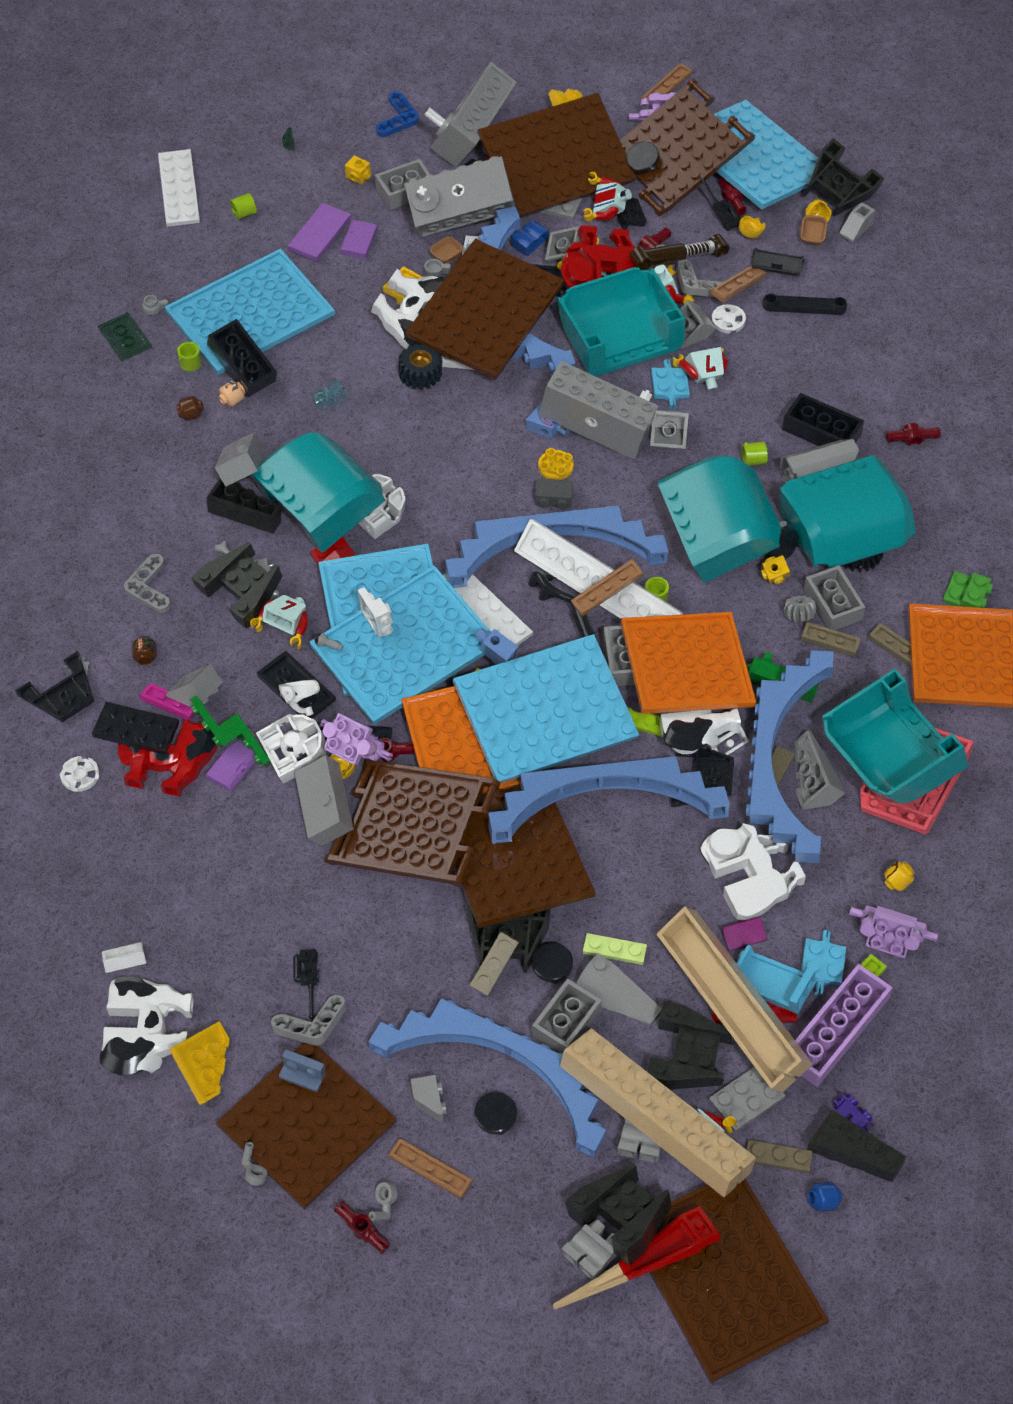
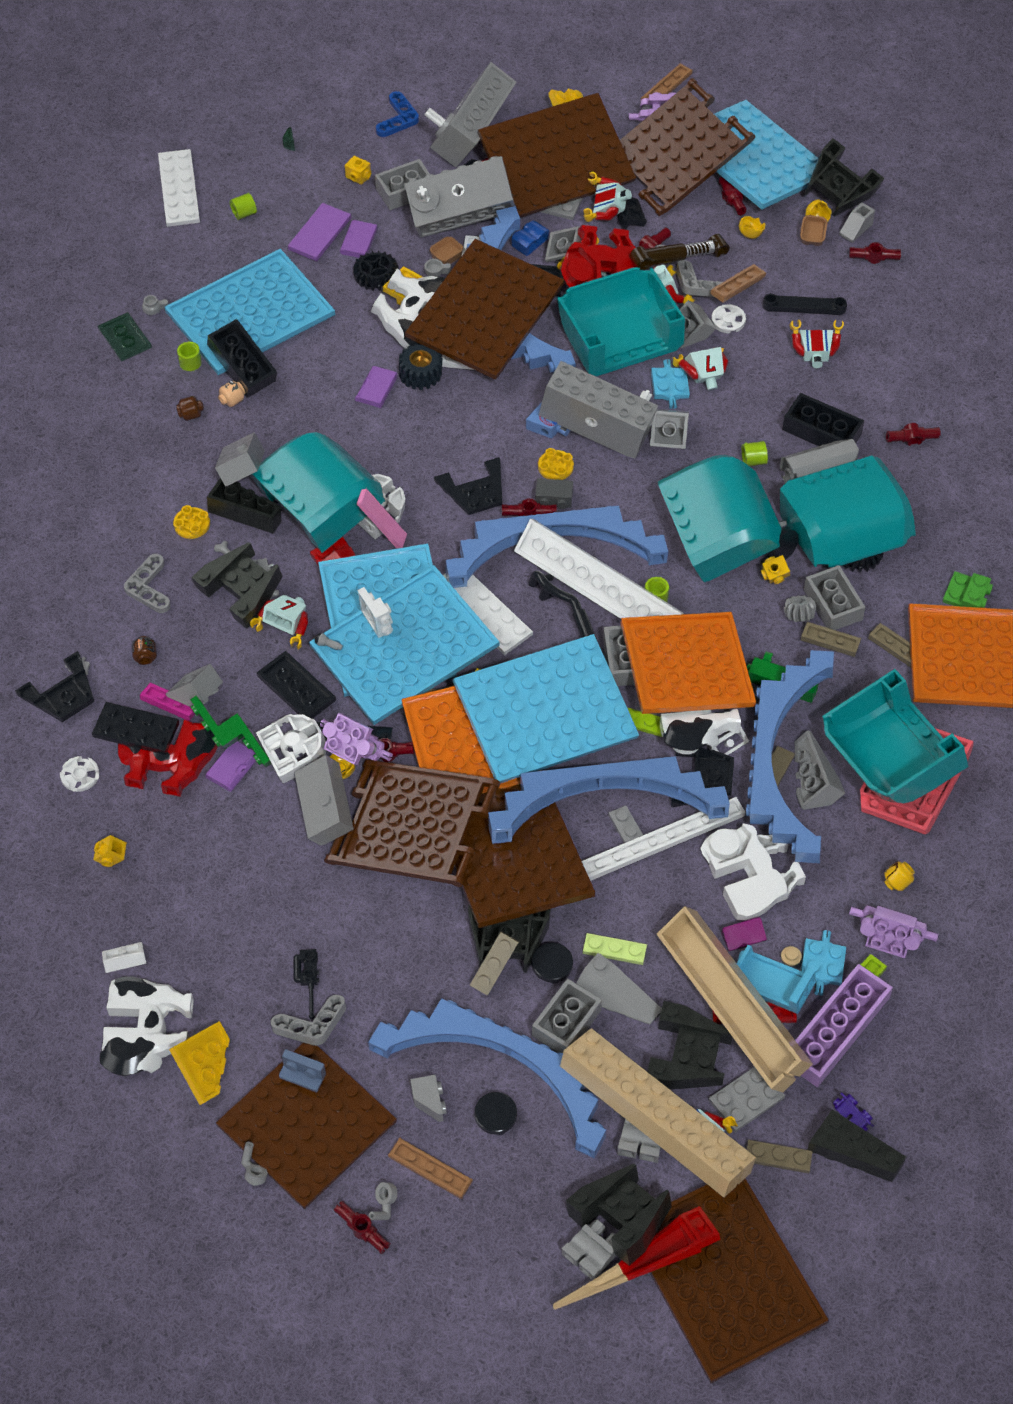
white helmet [278,680,320,716] -> none
clear light blue leg [312,378,346,409] -> none
medium blue torso [475,628,518,665] -> none
medium nougat tile [571,559,644,617] -> none
black tile [626,142,660,173] -> none
clear purple tile [626,696,642,713] -> none
black piece [701,178,741,231] -> none
black door [752,248,805,276] -> none
blue head [808,1182,842,1212] -> none
none -> yellow brick [94,835,127,867]
none -> yellow tile [173,505,210,539]
none -> black gear [353,251,399,291]
none -> medium lavender piece [355,366,398,408]
none -> bright pink tile [357,489,407,548]
none -> black wing [434,457,502,515]
none -> dark red pin [502,498,557,516]
none -> white plate [582,797,745,881]
none -> light grey plate [608,806,643,843]
none -> tan plate [781,946,802,966]
none -> torso [789,320,844,368]
none -> dark red pin [849,242,901,264]

